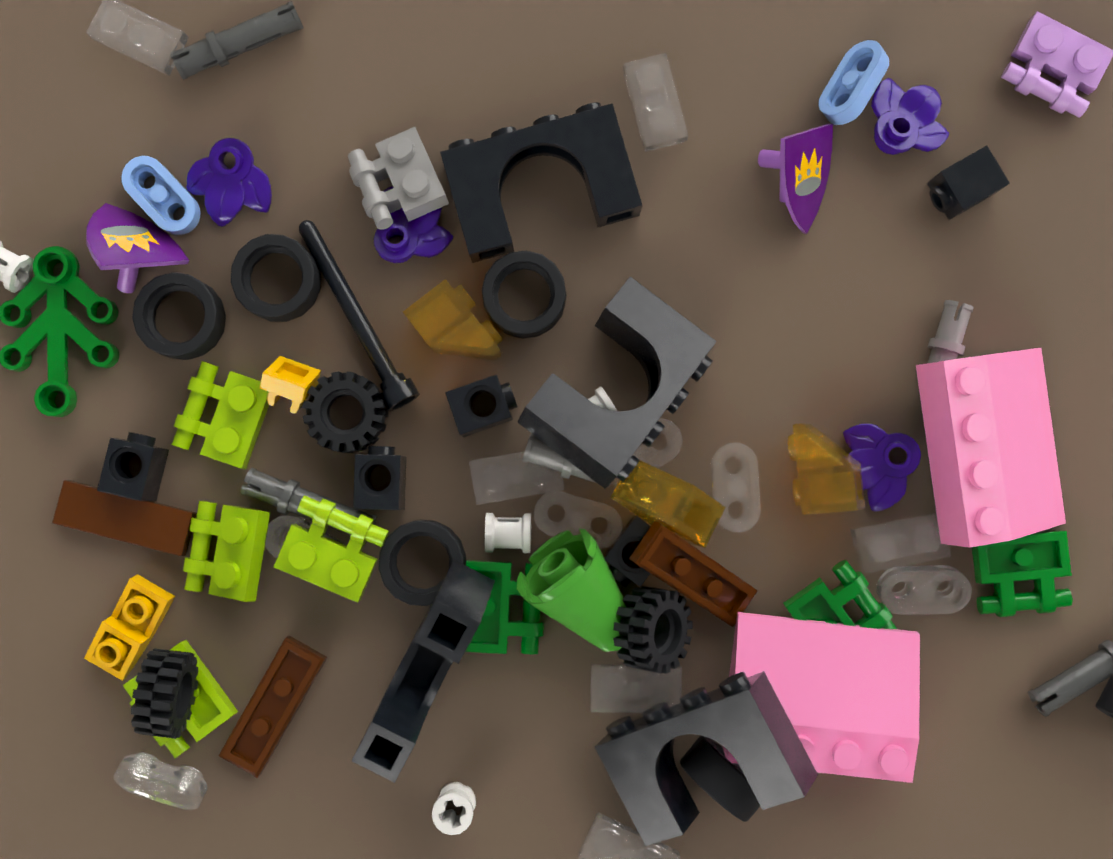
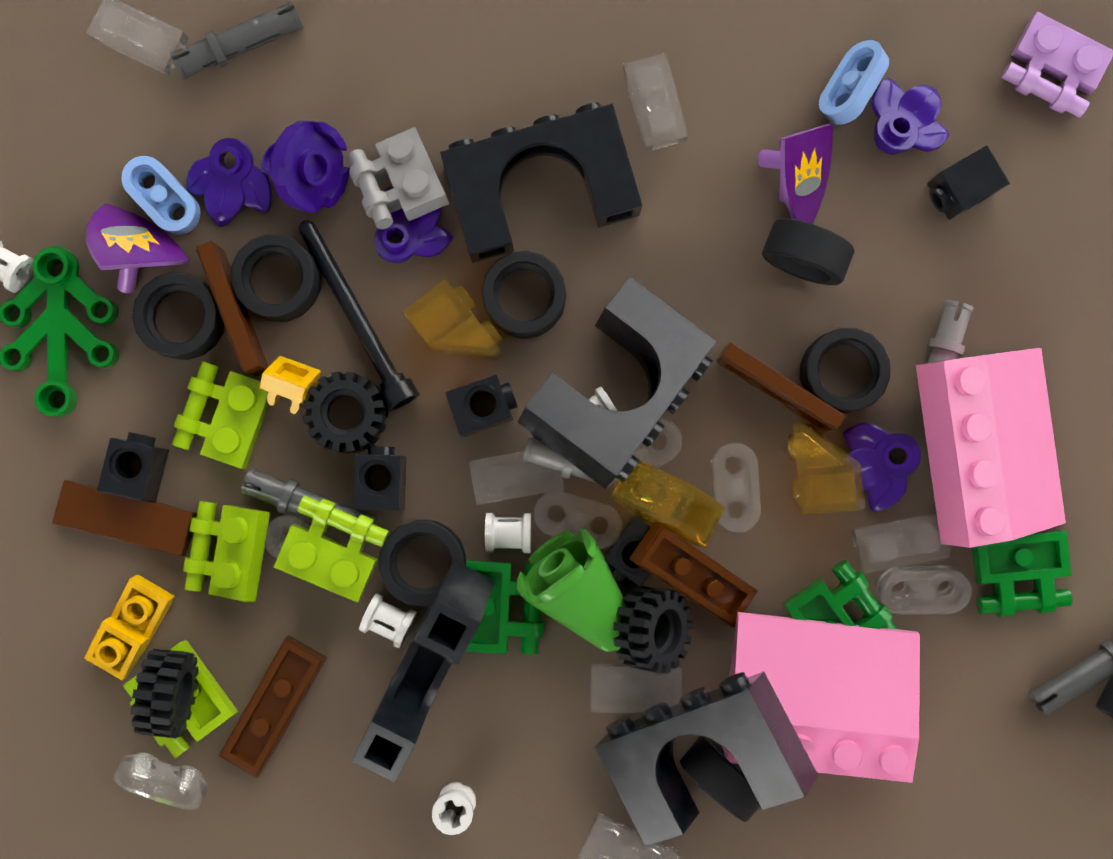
none -> reddish brown tile [196,241,268,376]
none -> dark purple tile [261,121,349,213]
none -> white bush [359,593,417,649]
none -> reddish brown tile [716,342,846,432]
none -> black tyre [761,219,855,285]
none -> black tyre [800,328,890,414]

